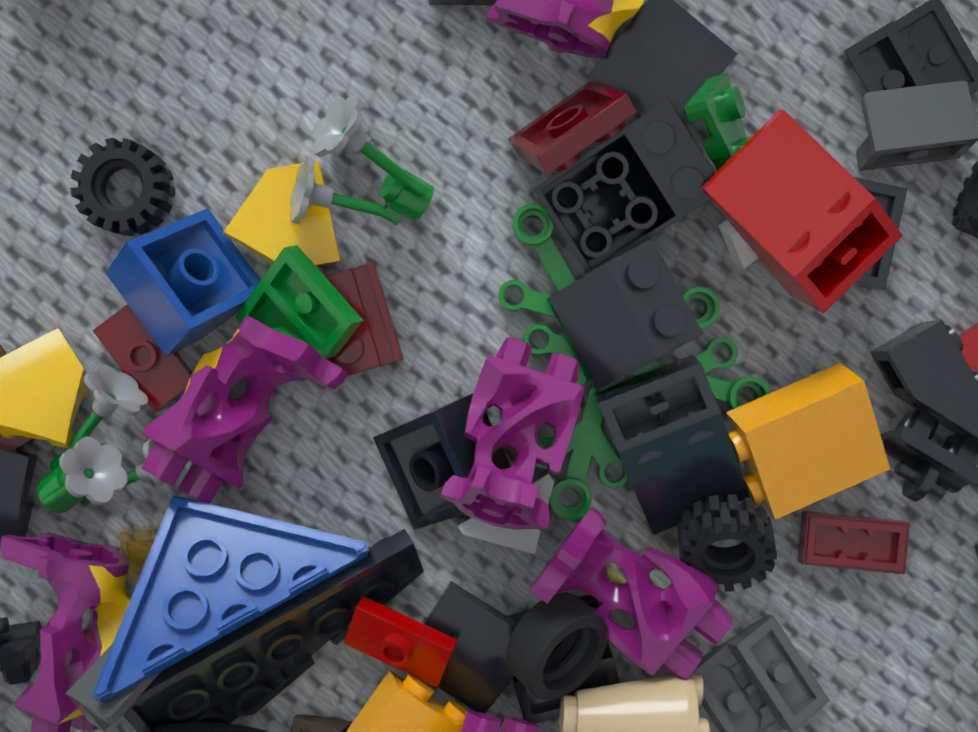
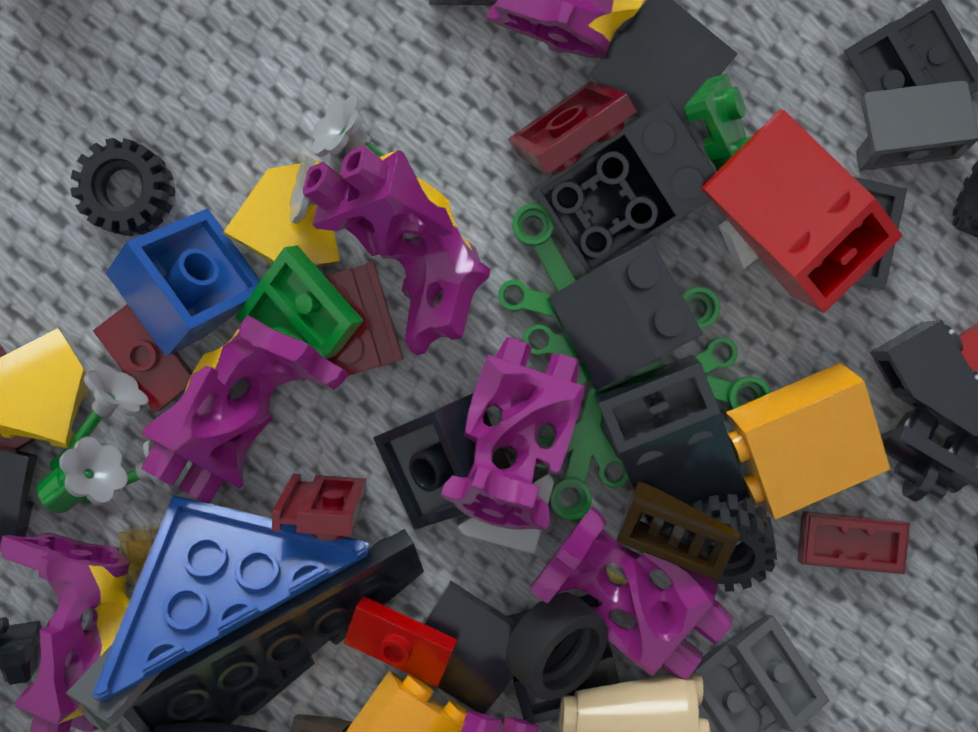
none -> dark red plate [272,473,366,541]
none -> magenta hips [302,145,490,355]
none -> dark brown slope [616,481,740,581]

